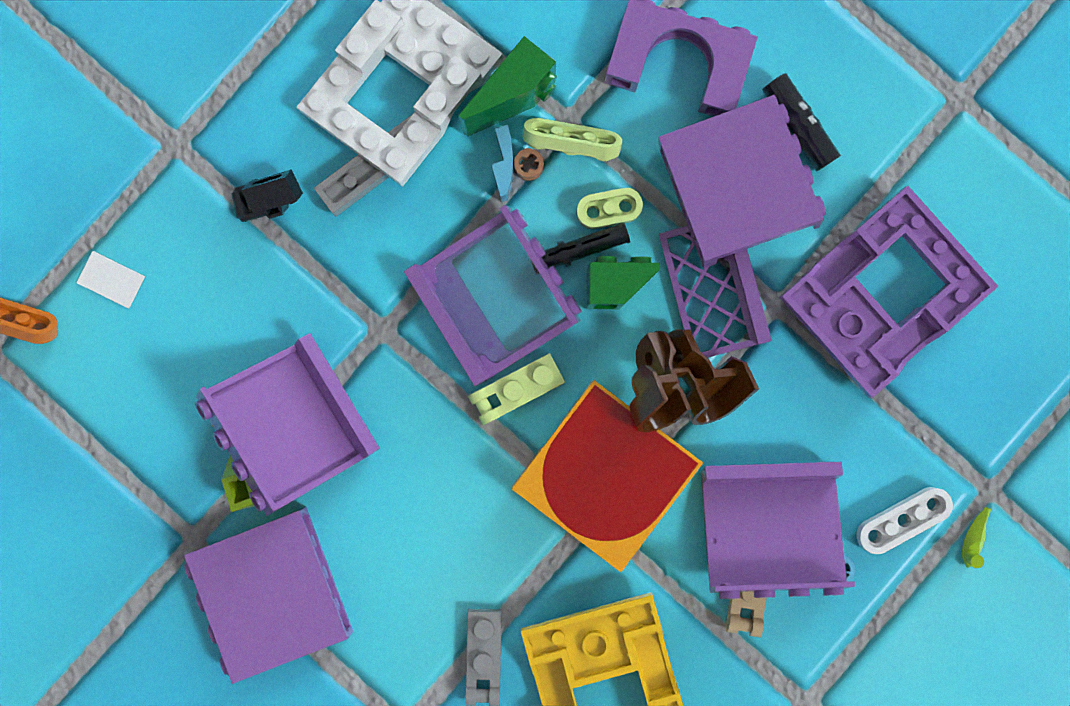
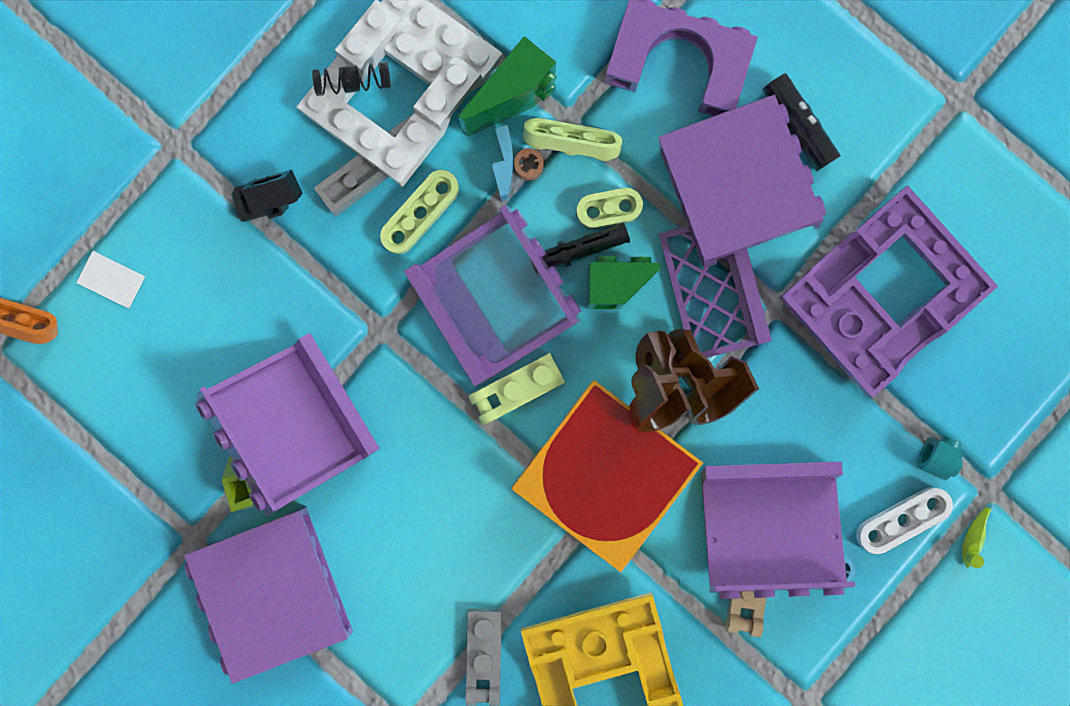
none -> black piece [312,61,391,96]
none -> yellowish green plate [380,170,459,254]
none -> teal plate [917,435,965,480]

